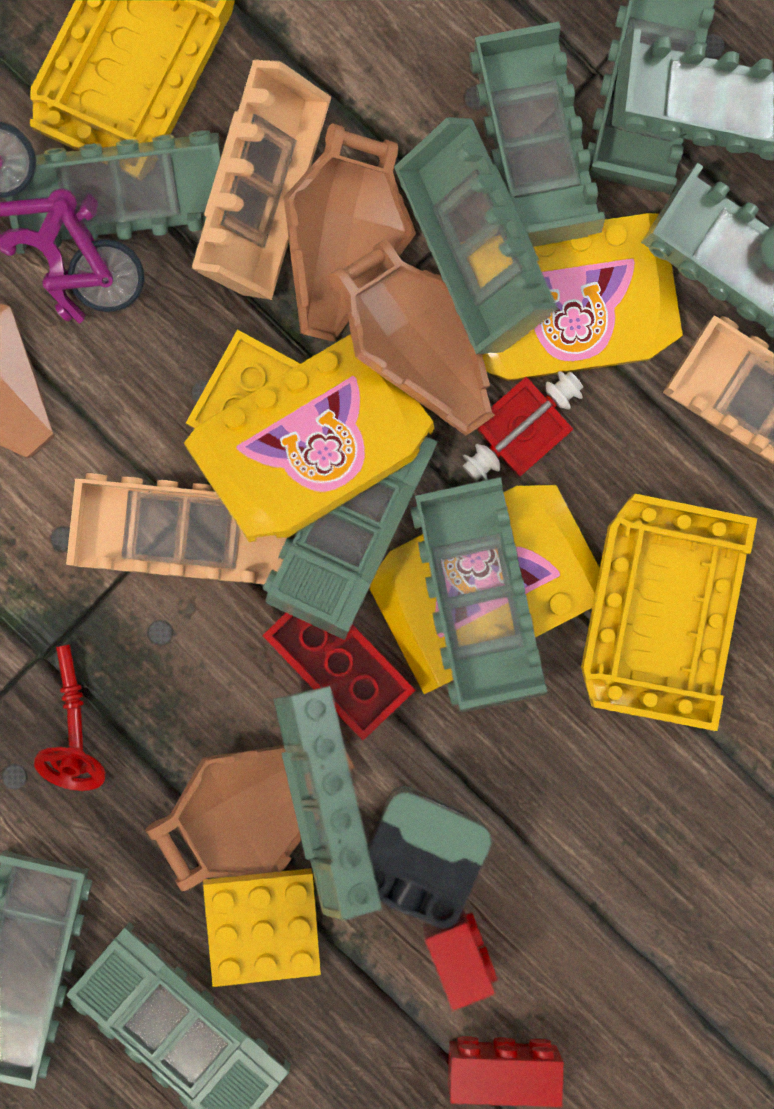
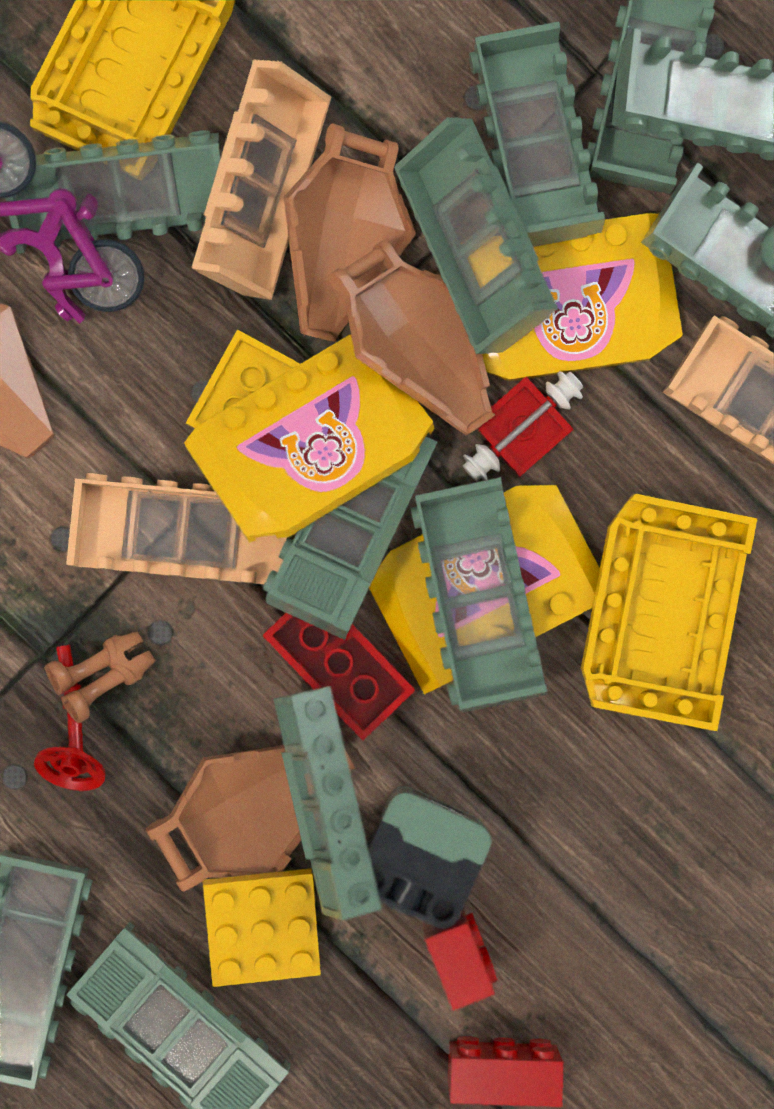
none -> nougat piece [45,631,156,723]

